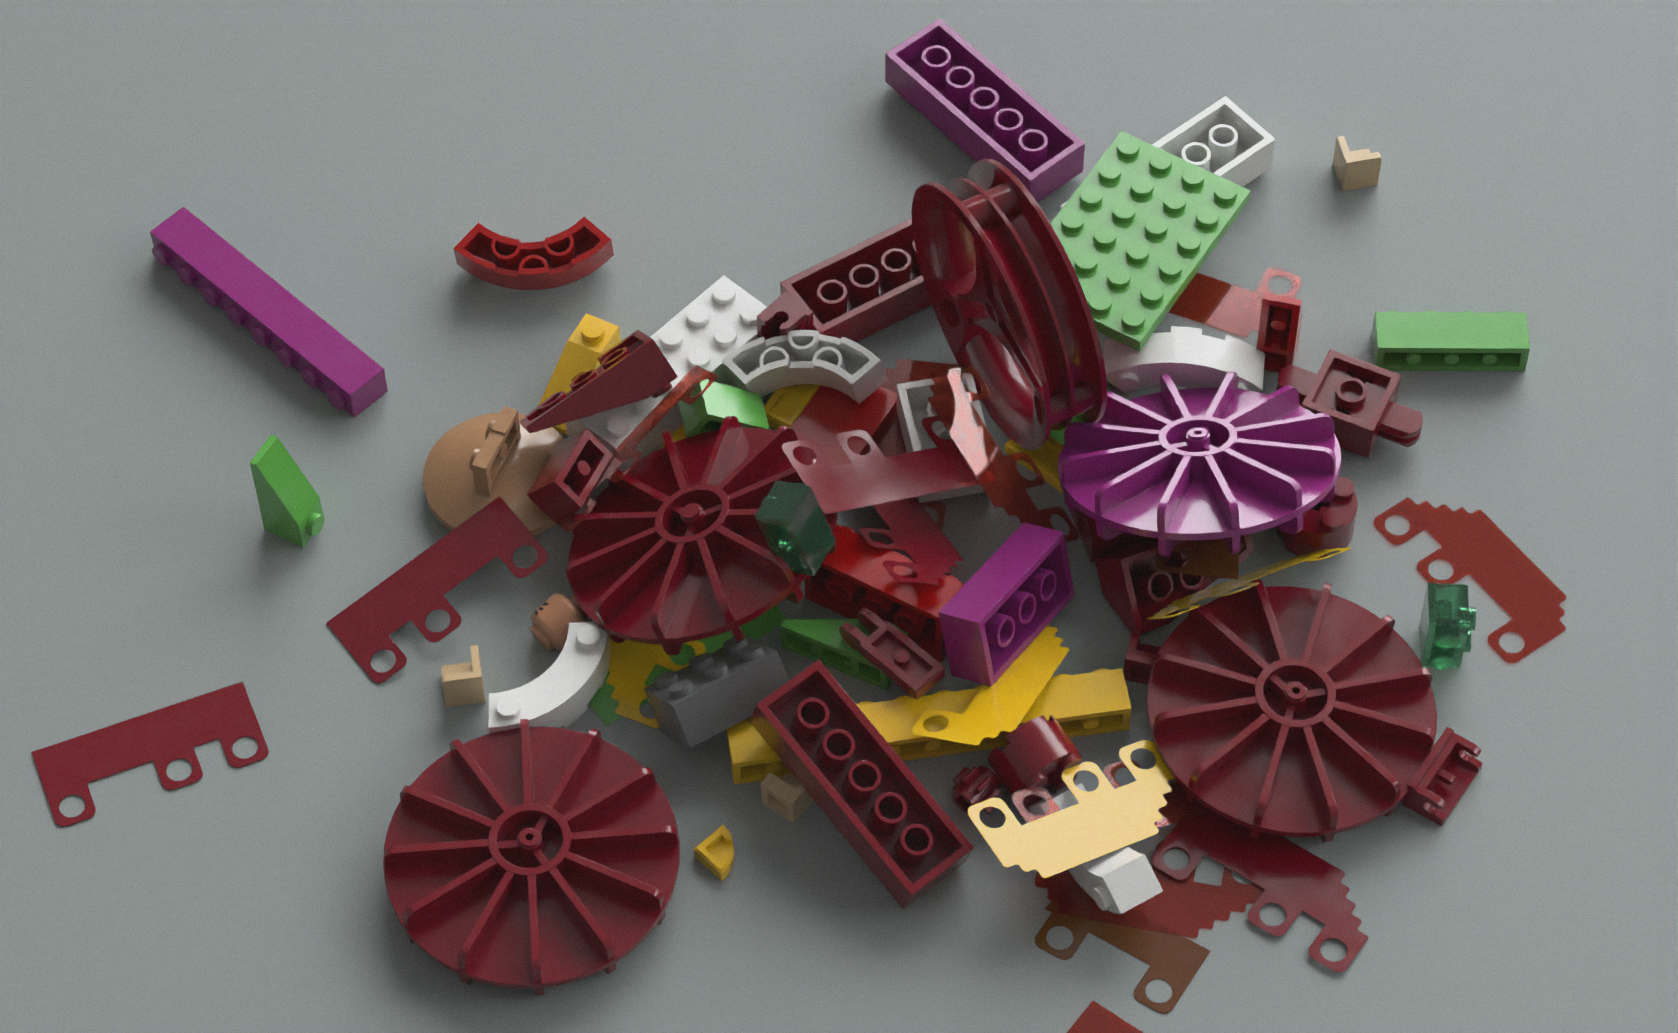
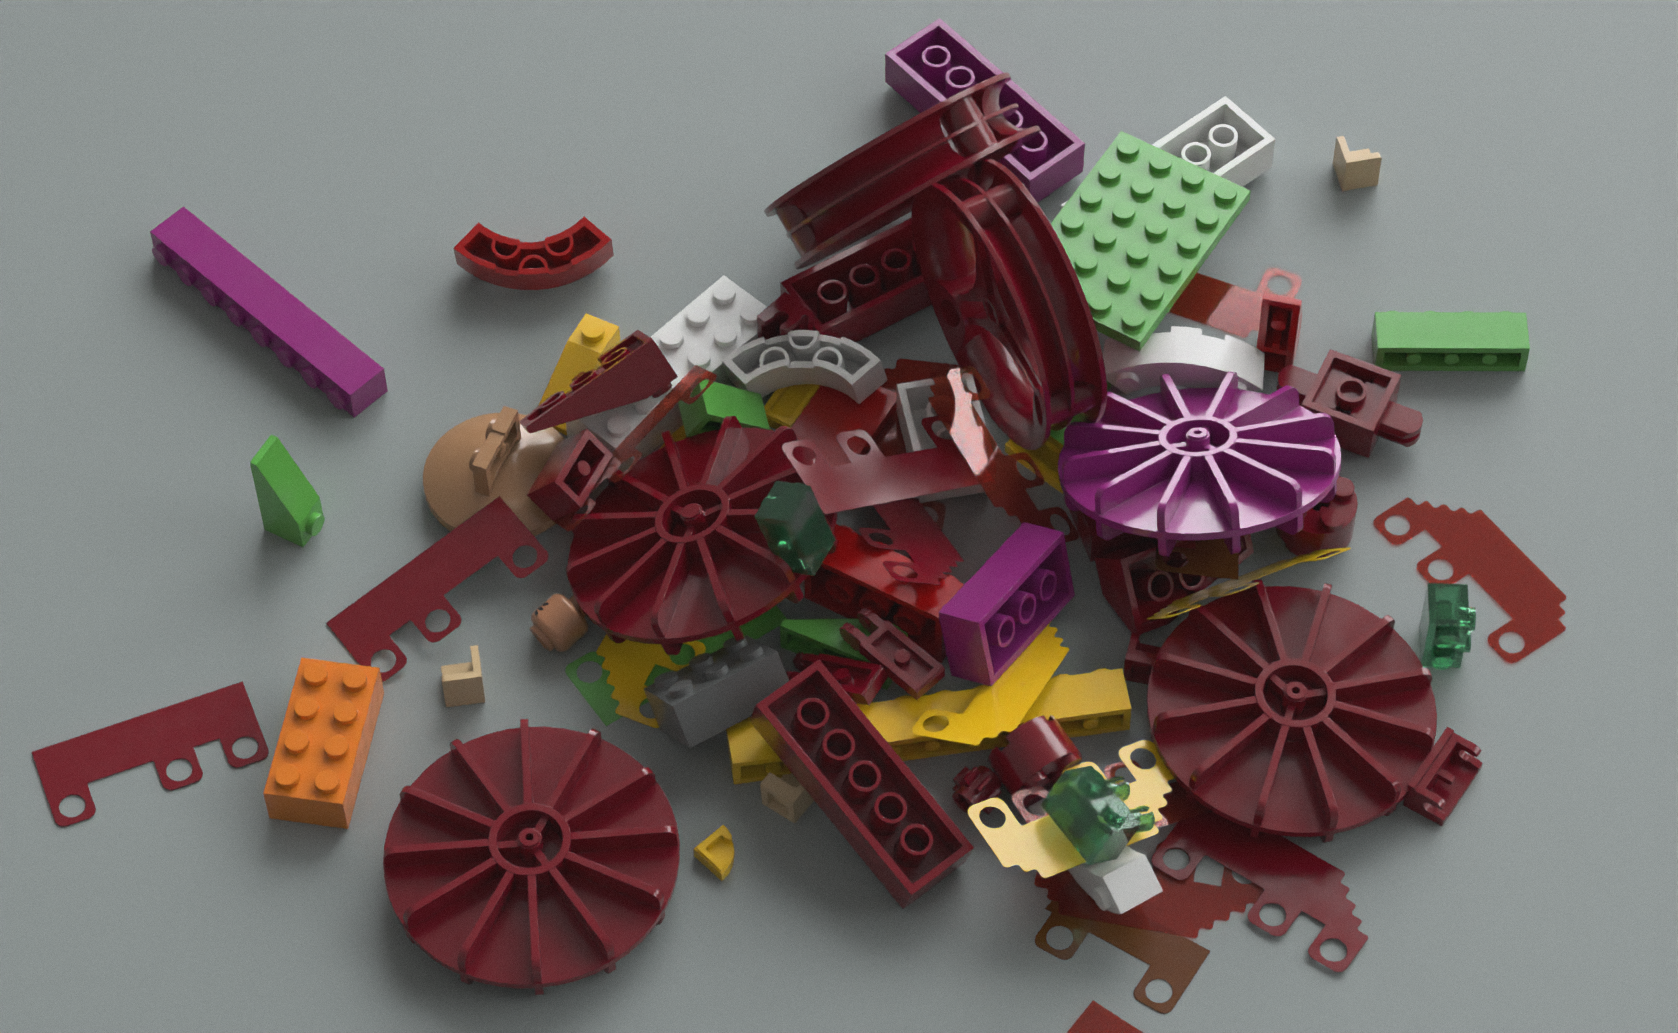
white brick [488,622,611,733] -> none
none -> orange brick [263,657,384,829]
none -> dark red wheel [764,72,1041,269]
none -> dark red hinge [786,652,888,705]
none -> clear green brick [1041,765,1155,865]

